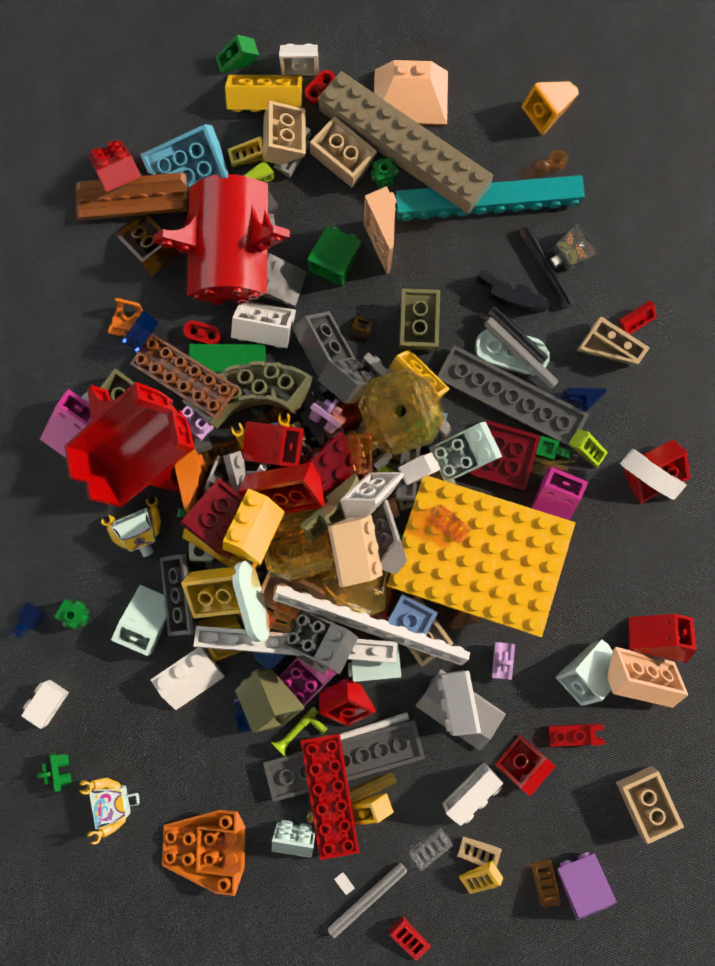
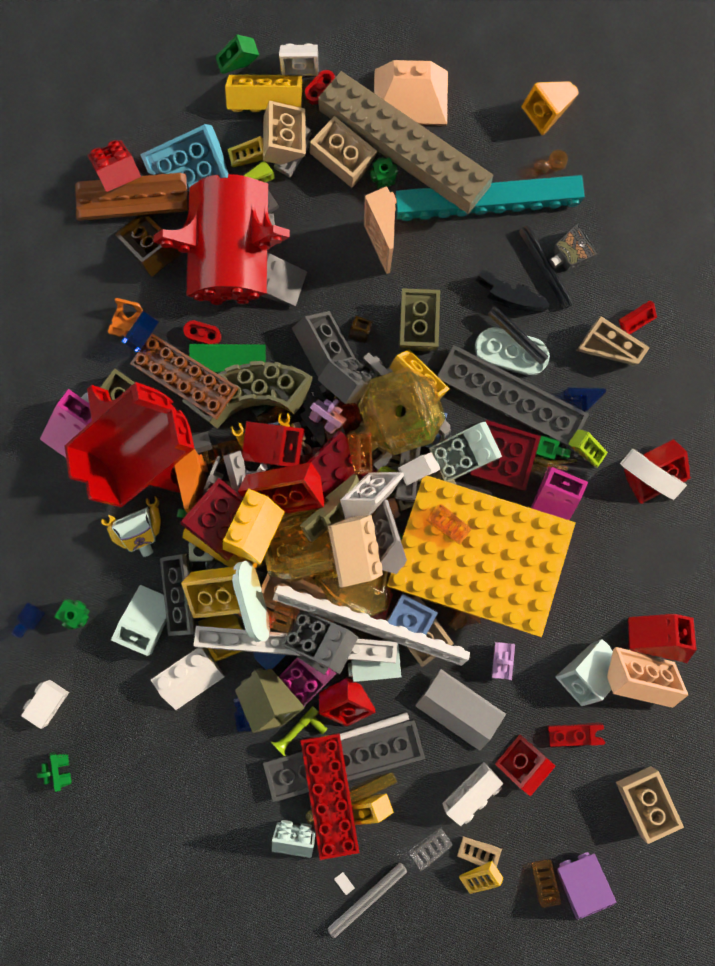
torso [79,778,139,844] -> none
orange wedge [162,810,246,896] -> none
lavender hips [182,406,214,441] -> none
white slope [231,301,296,348] -> none
green slope [307,226,362,287] -> none
red slope [389,916,431,961] -> none
white slope [437,670,481,736] -> none
light grey axle [484,317,558,388] -> none

